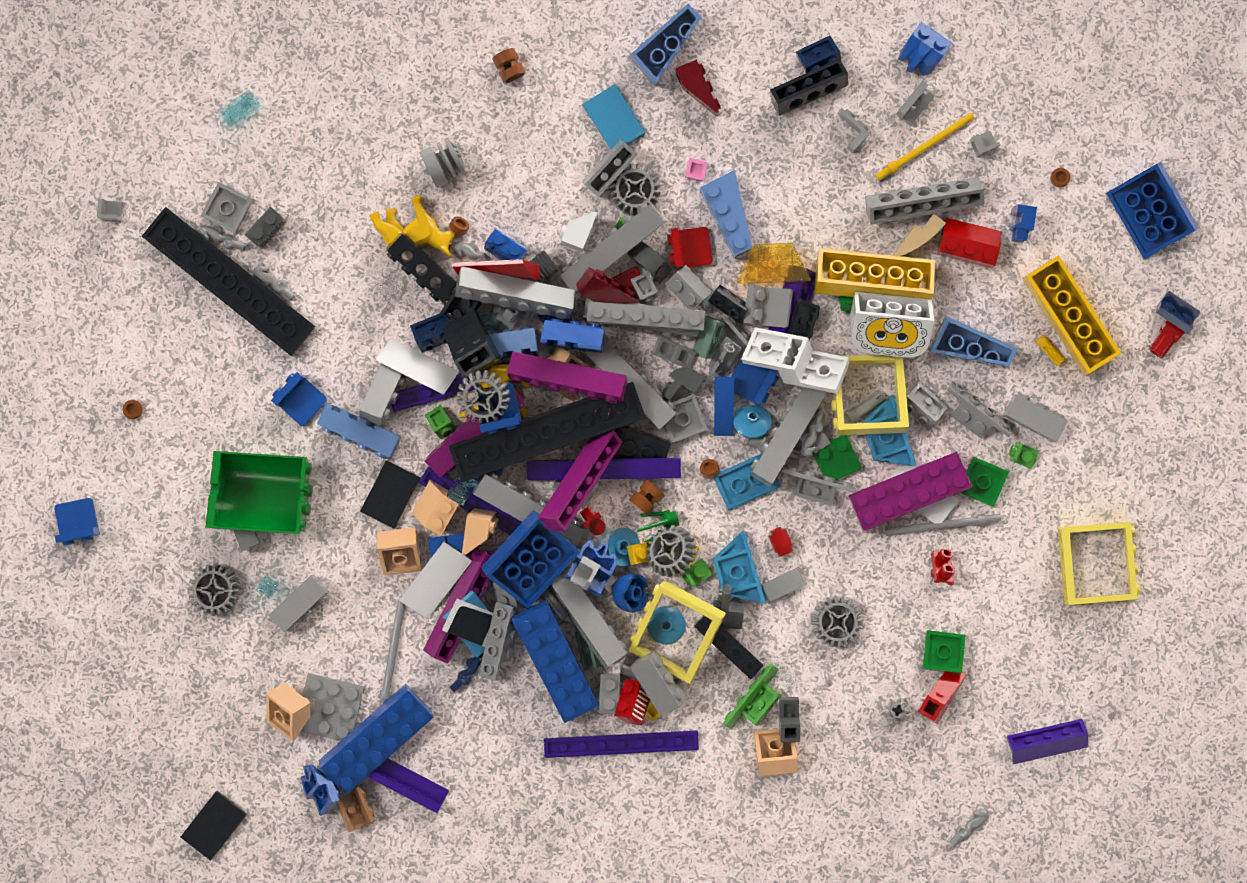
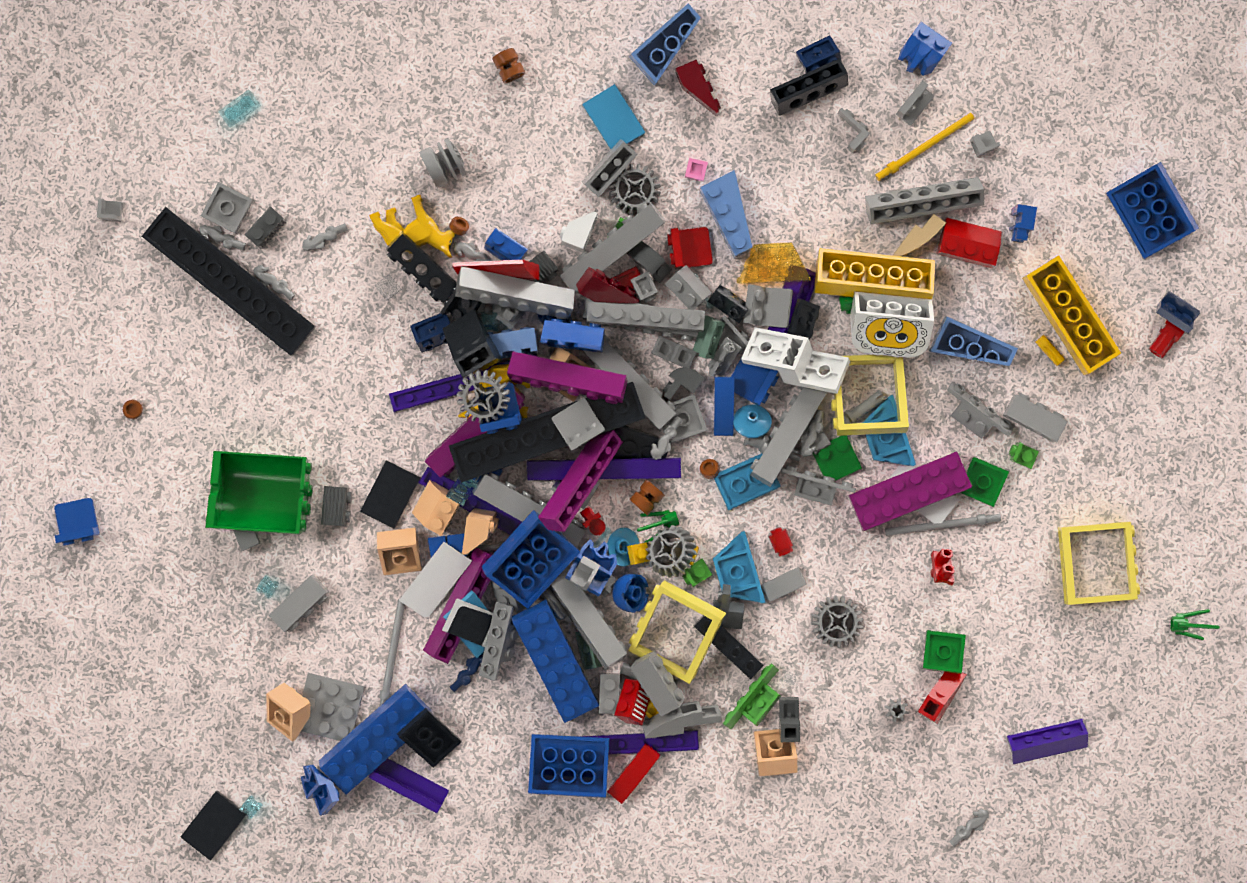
light grey gear [188,564,241,616] -> none
blue bracket [271,372,327,426] -> none
medium blue wedge [317,403,401,459] -> none
medium nougat bracket [337,786,374,832] -> none
light grey brick [359,363,406,426] -> none
white sticker [376,339,459,395] -> none
bright green bracket [425,405,456,439] -> none
dark azure dish [647,606,686,645] -> none
light grey bracket [906,382,948,429] -> none
dark orange tile [1050,168,1070,187] -> none
none -> clear light blue wheel [239,795,264,819]
none -> light grey animal [302,223,348,252]
none -> dark grey brick [321,486,352,526]
none -> black tile [397,708,462,768]
none -> blue slope [528,734,609,798]
none -> light grey bracket [552,398,605,451]
none -> red slope [607,743,661,804]
none -> light grey slope [642,701,722,738]
none -> light grey animal [650,416,682,460]
none -> green plant [1170,609,1220,640]

